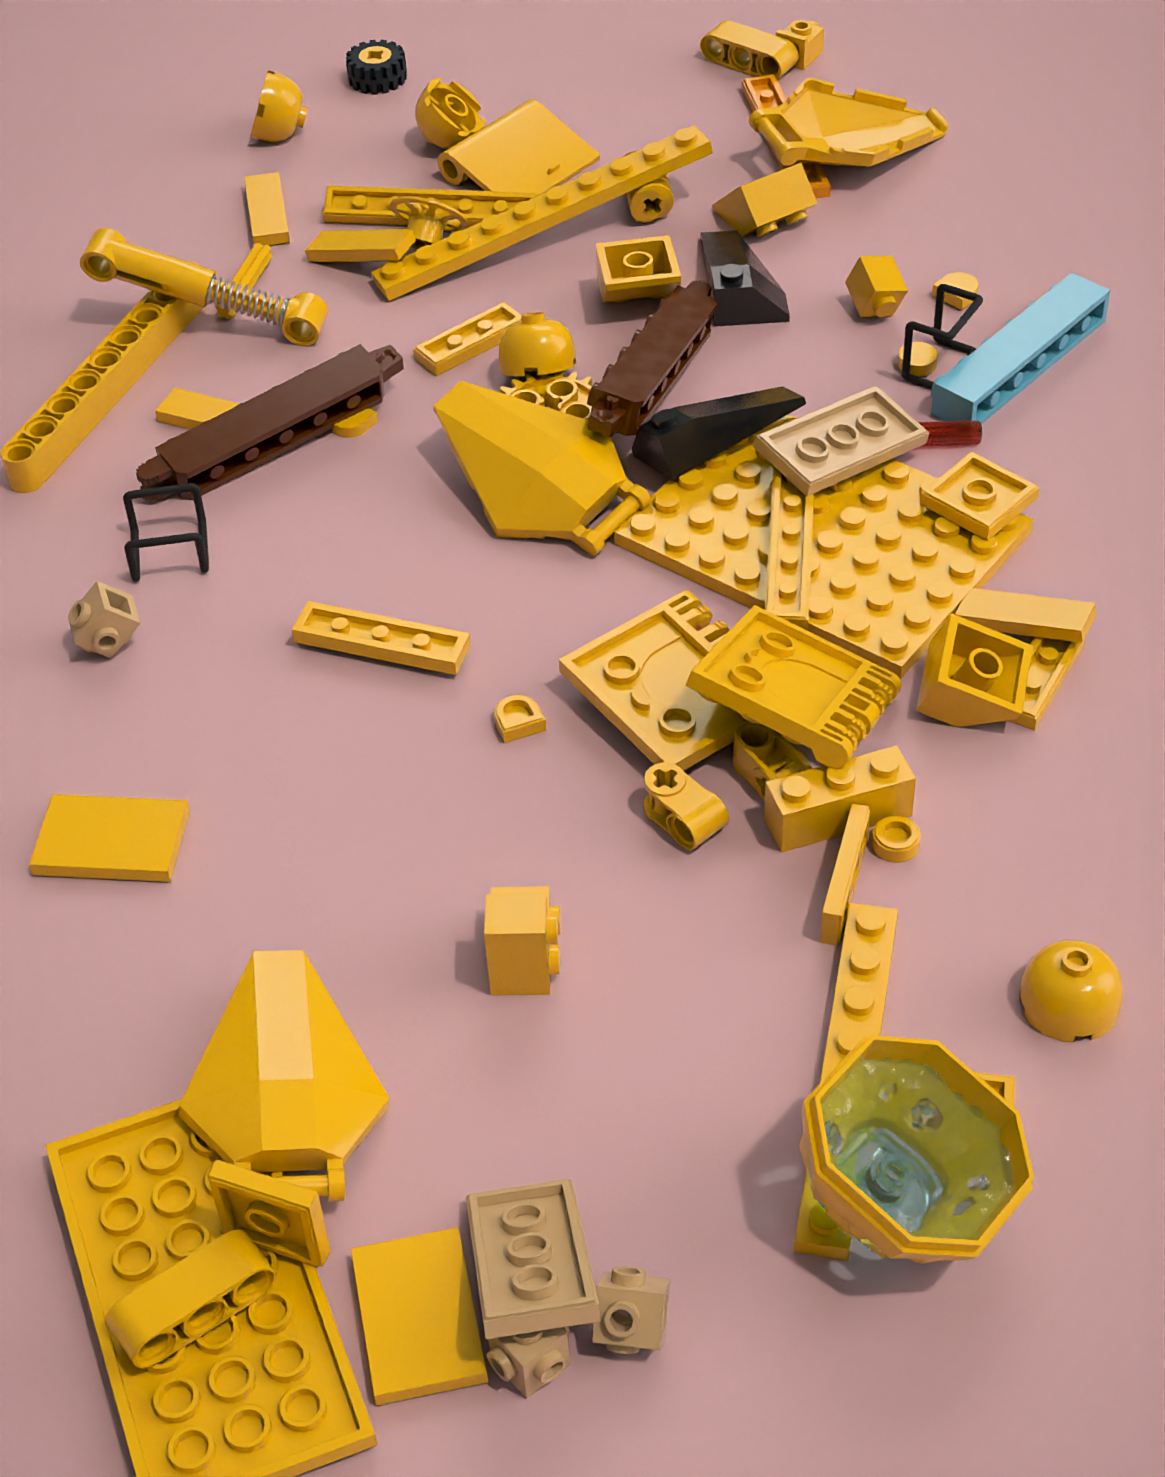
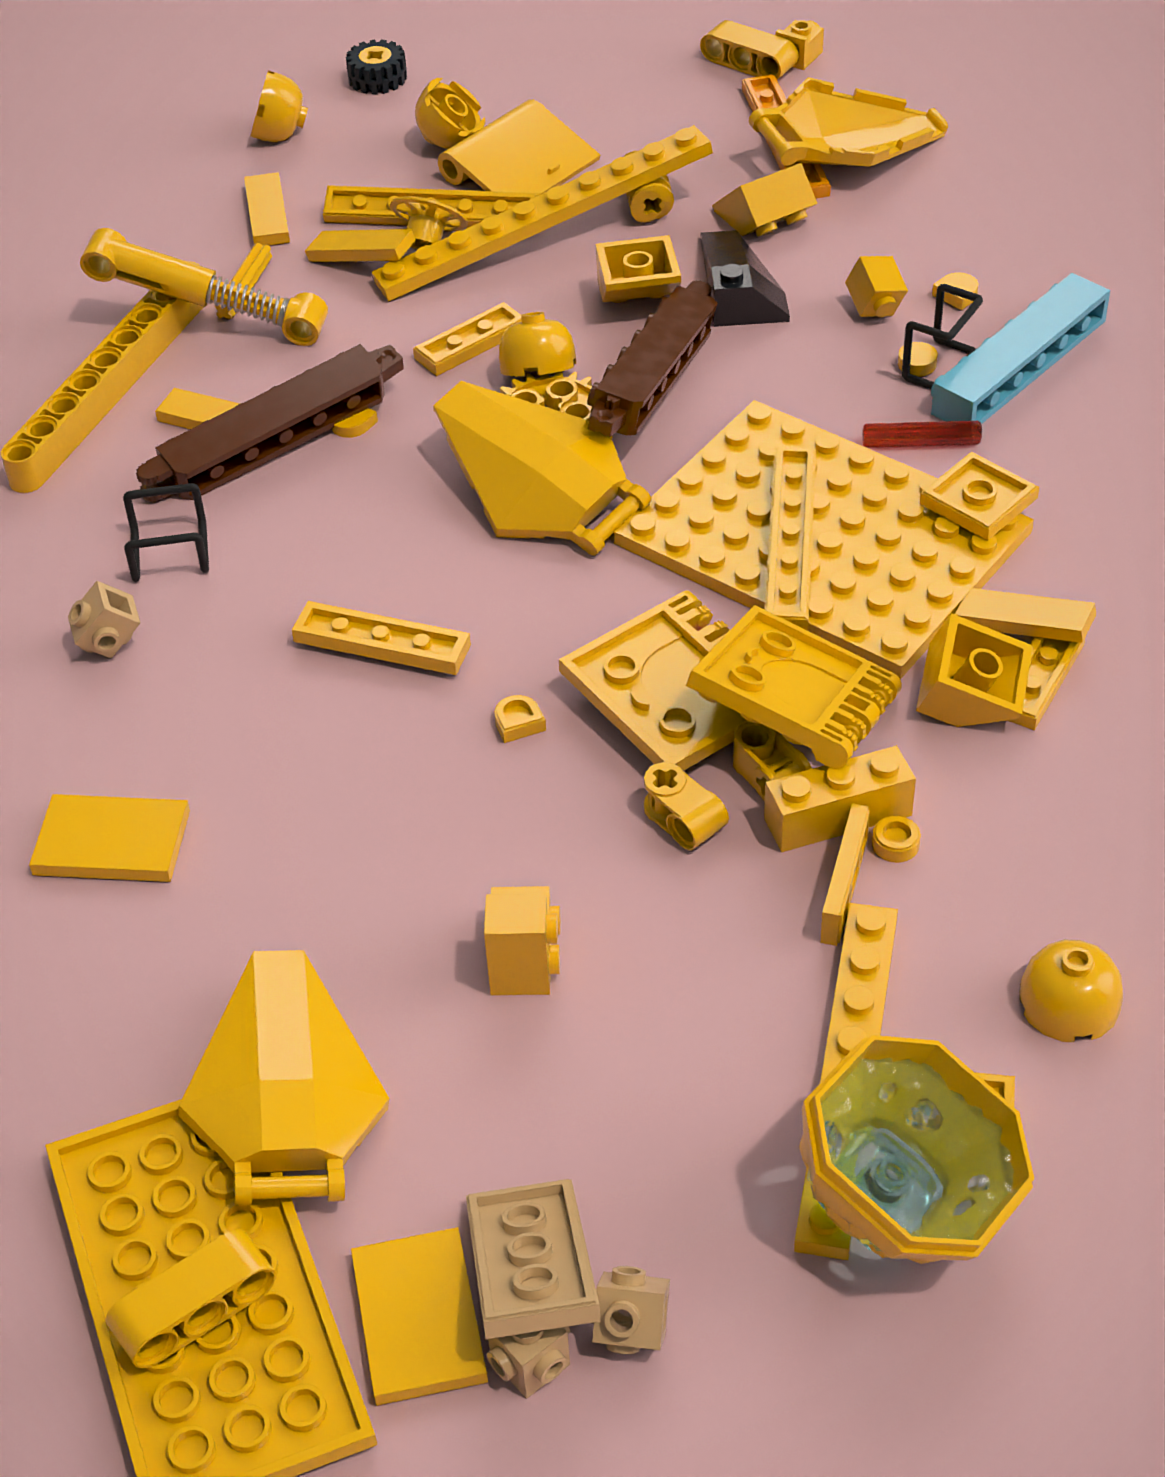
yellow tile [207,1159,331,1267] -> none
black wedge [631,386,806,480] -> none
tan tile [753,385,929,496] -> none

